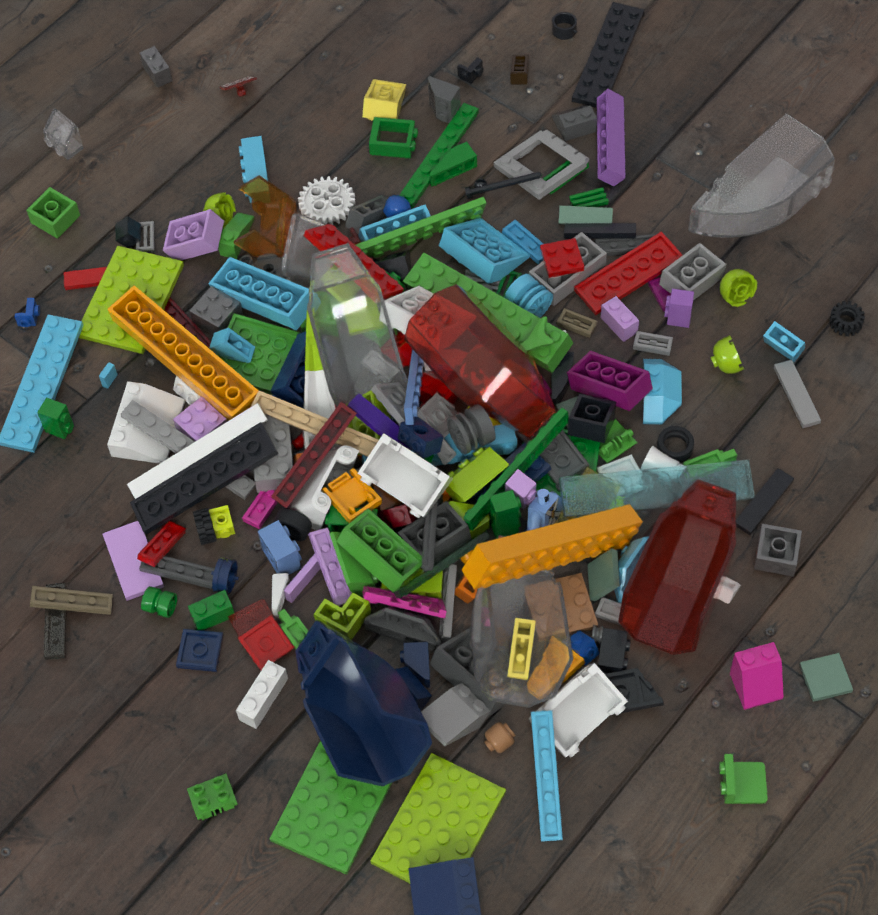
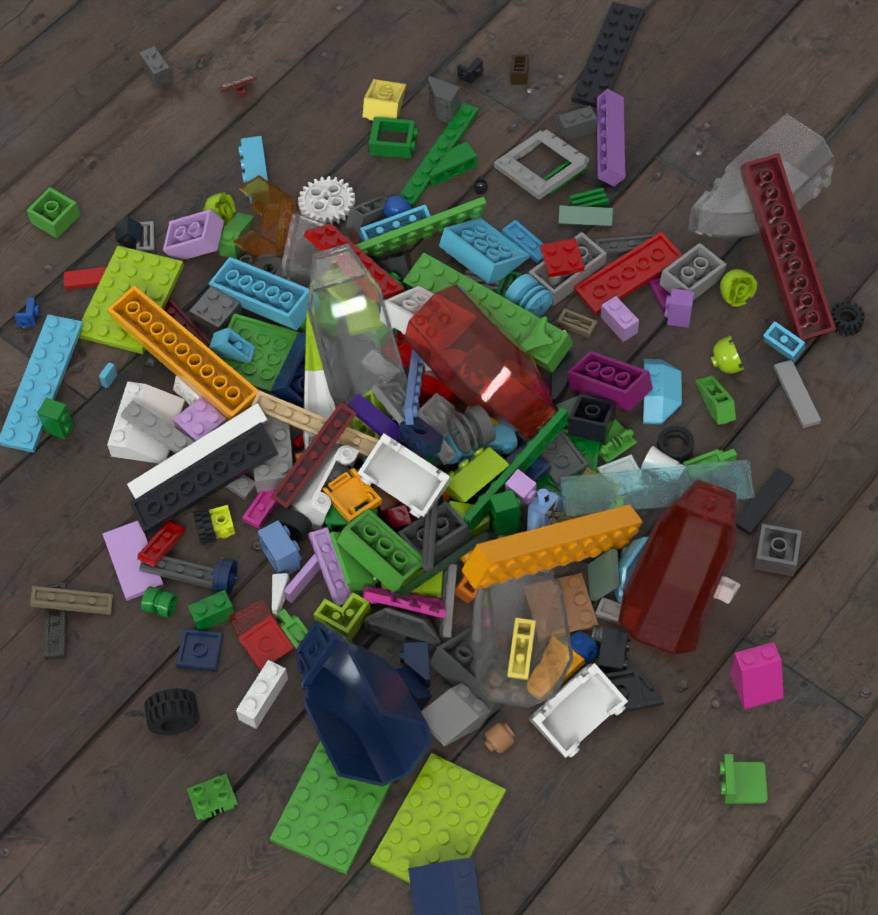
clear slope [43,108,84,160] -> none
black bar [465,172,542,199] -> none
medium azure tile [531,710,563,841] -> none
black piece [551,12,578,40] -> none
black tile [564,223,636,239] -> none
light grey tile [633,331,673,356] -> none
sand green tile [799,653,853,702] -> none
none -> black tyre [144,688,200,735]
none -> bright green slope [695,375,736,425]
none -> dark red brick [740,153,836,341]

